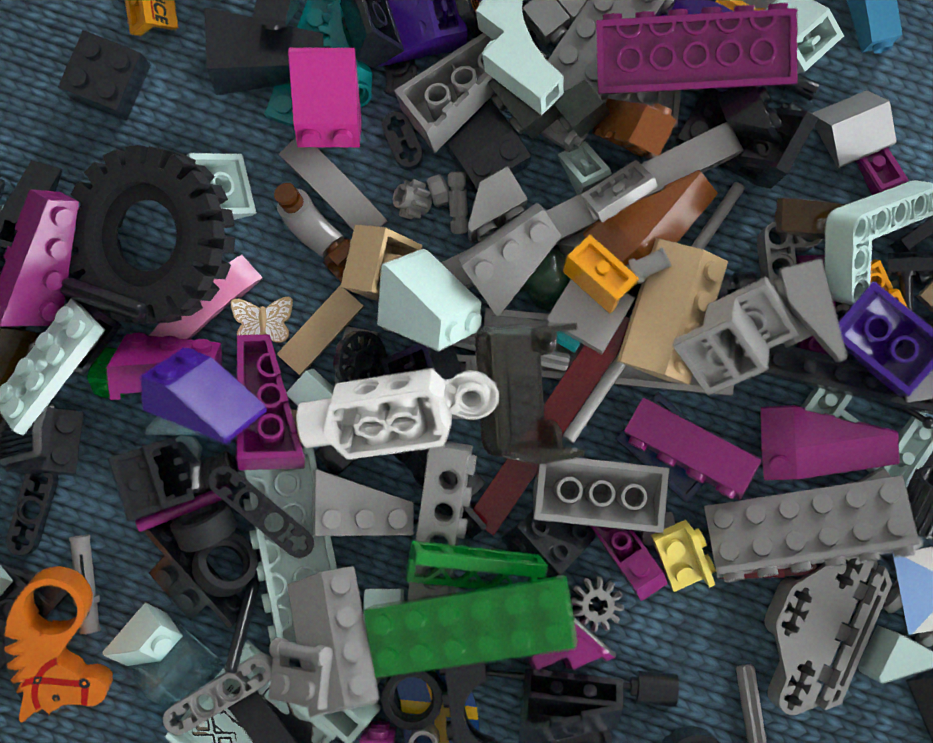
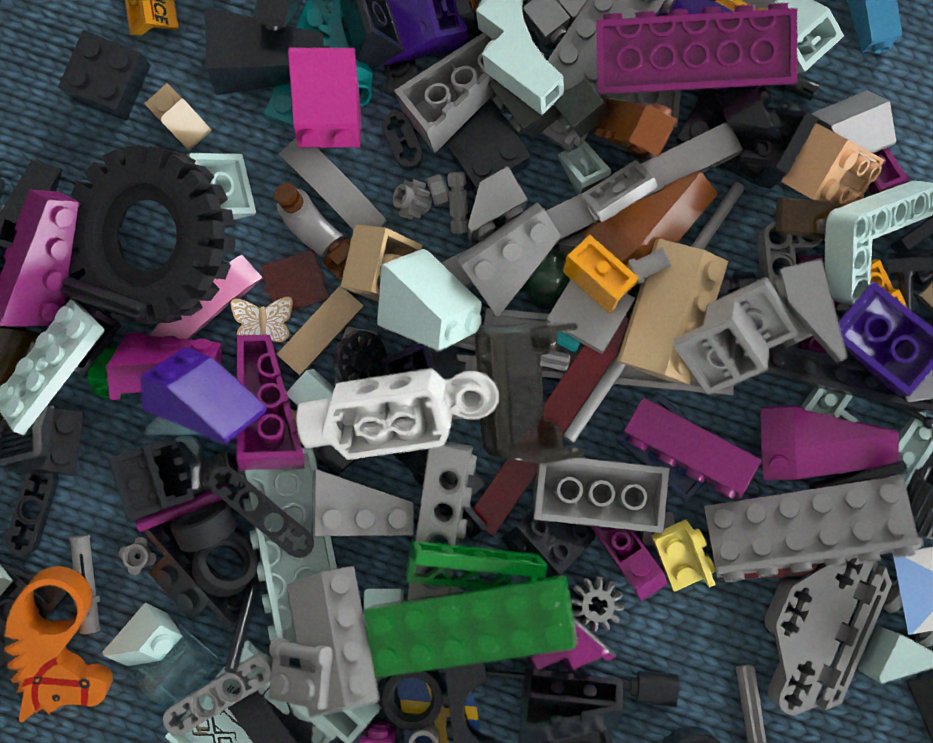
none -> light grey plate [119,537,157,575]
none -> tan slope [144,83,211,151]
none -> clear red piece [261,250,328,311]
none -> light nougat slope [781,123,884,205]
none -> black piece [810,460,907,490]

